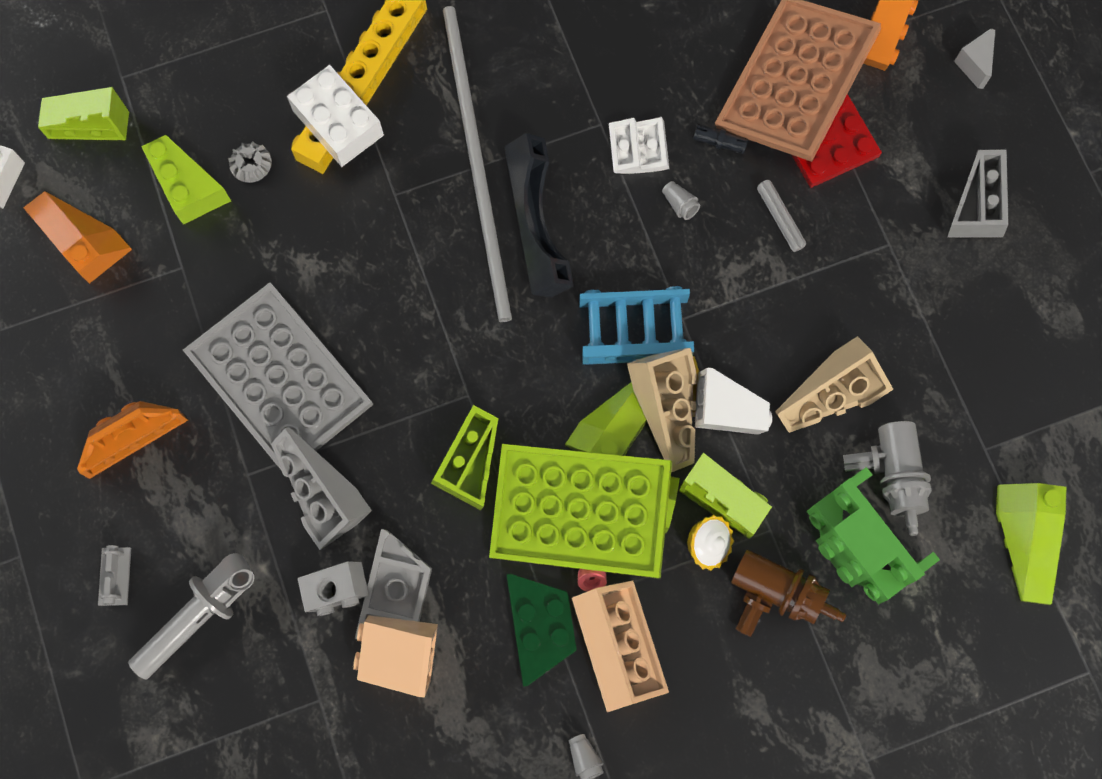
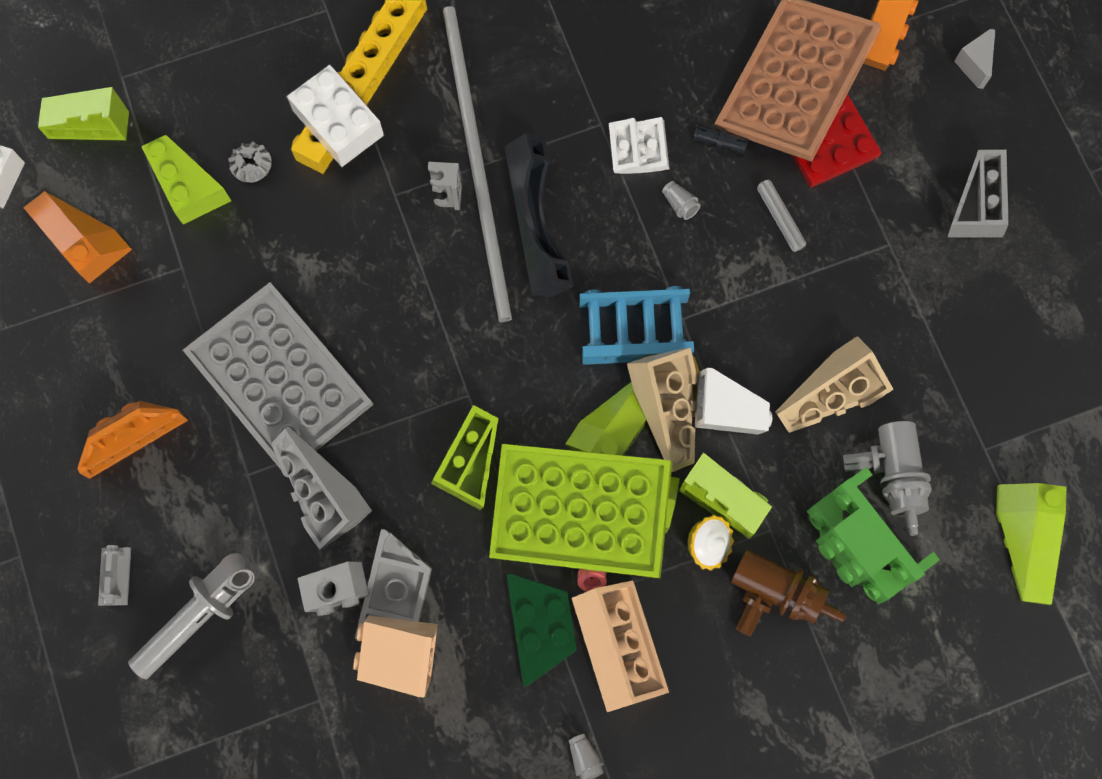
none -> light grey hinge [428,162,462,210]

